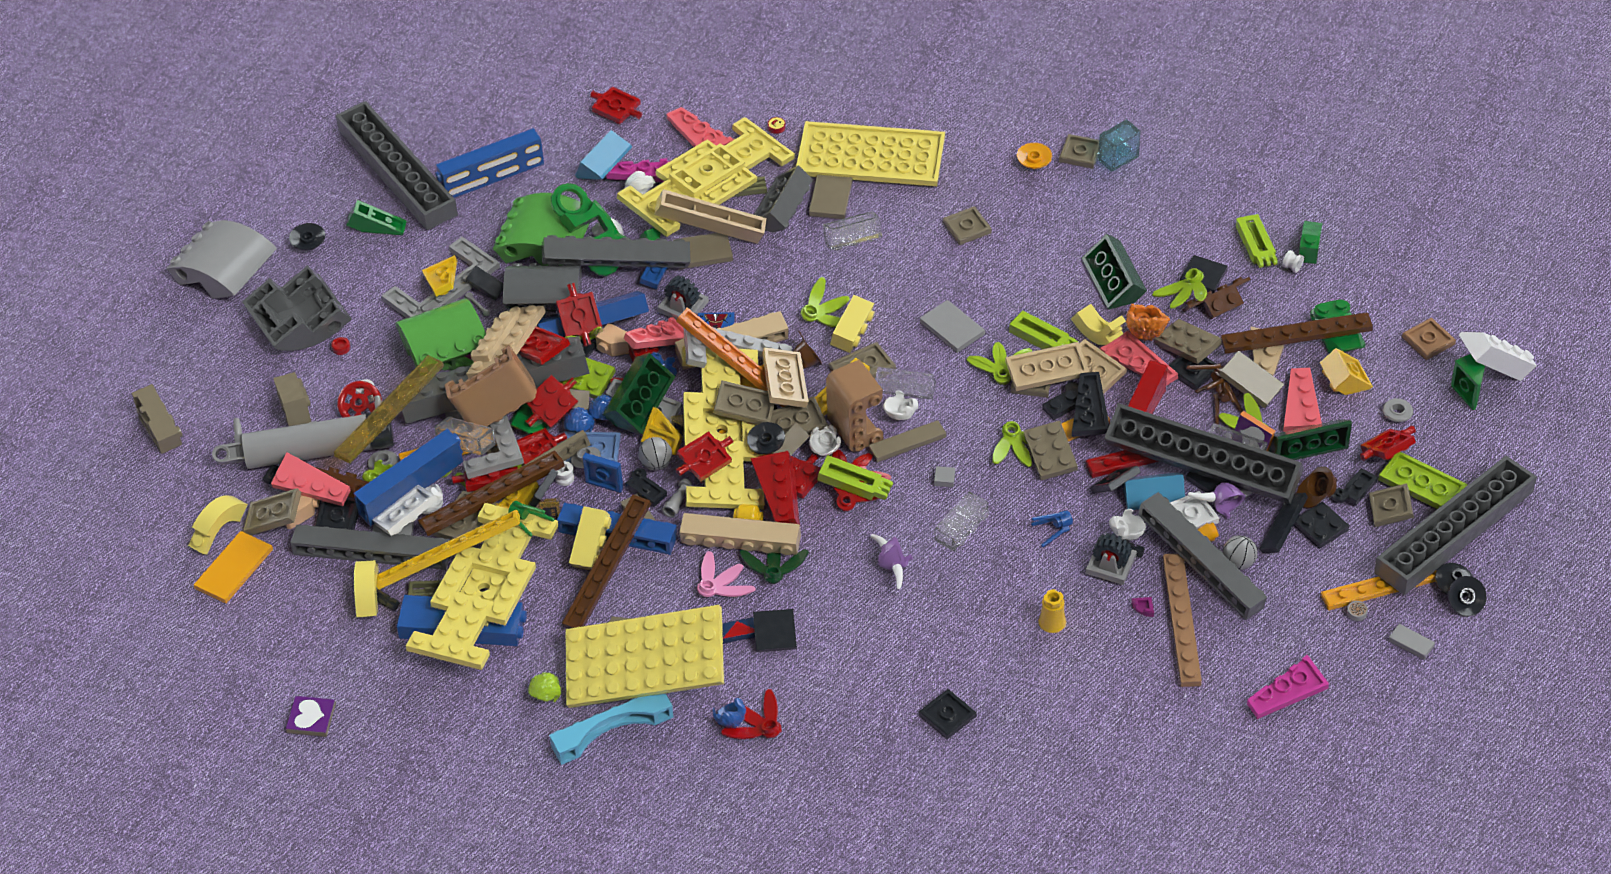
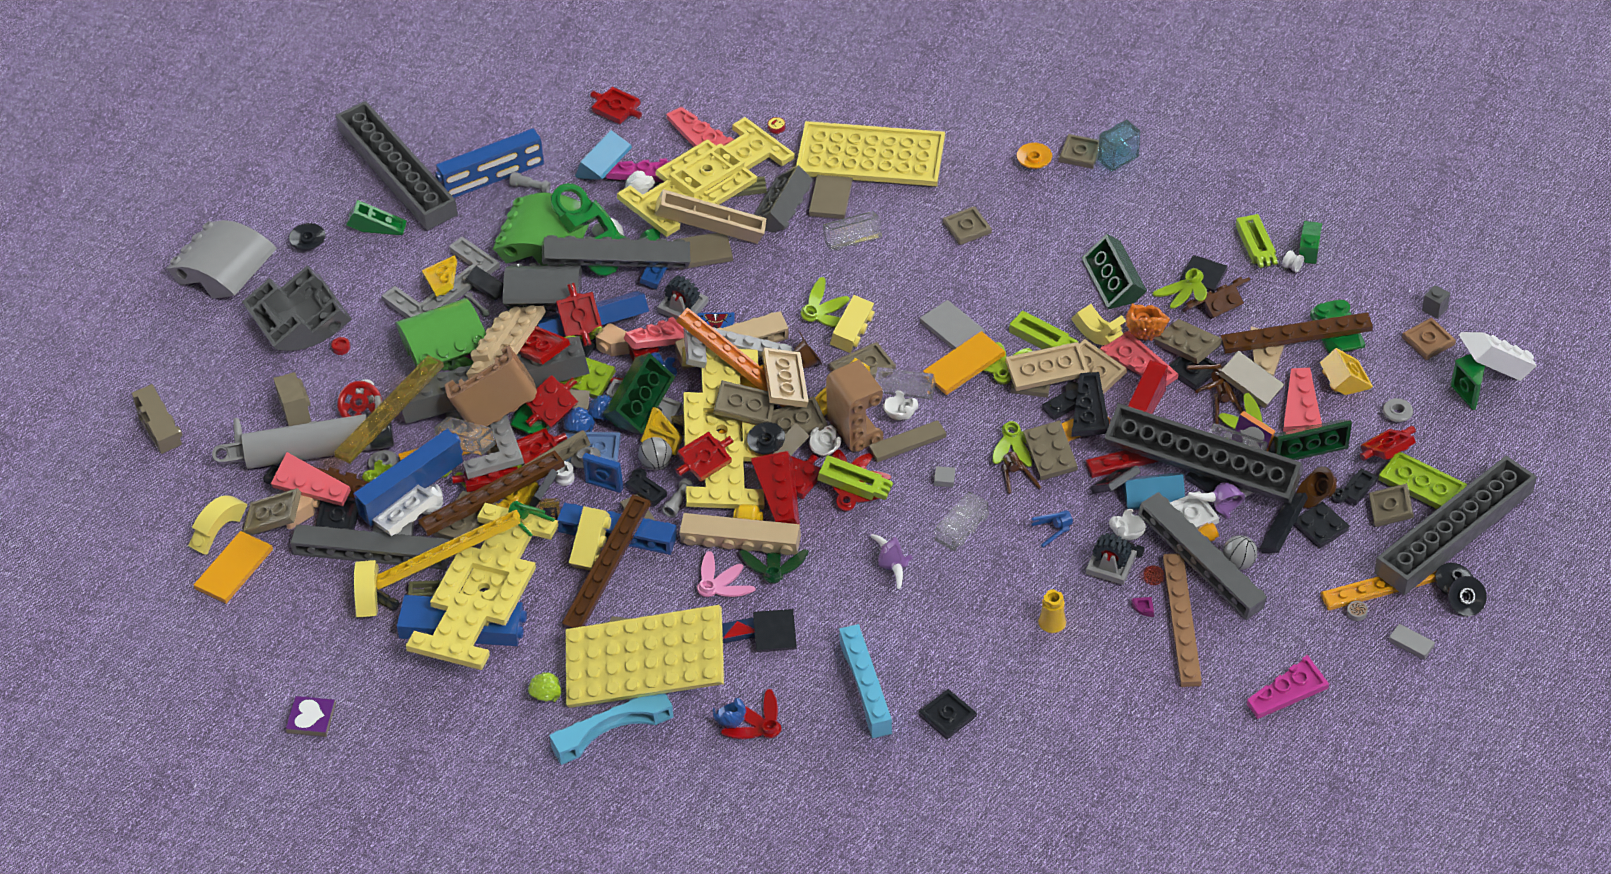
none -> light grey piece [509,172,551,193]
none -> medium azure arch [839,624,892,738]
none -> light orange tile [923,331,1005,395]
none -> reddish brown plant [1002,452,1042,494]
none -> clear red tile [1143,565,1164,585]
none -> dark grey brick [1422,285,1451,319]

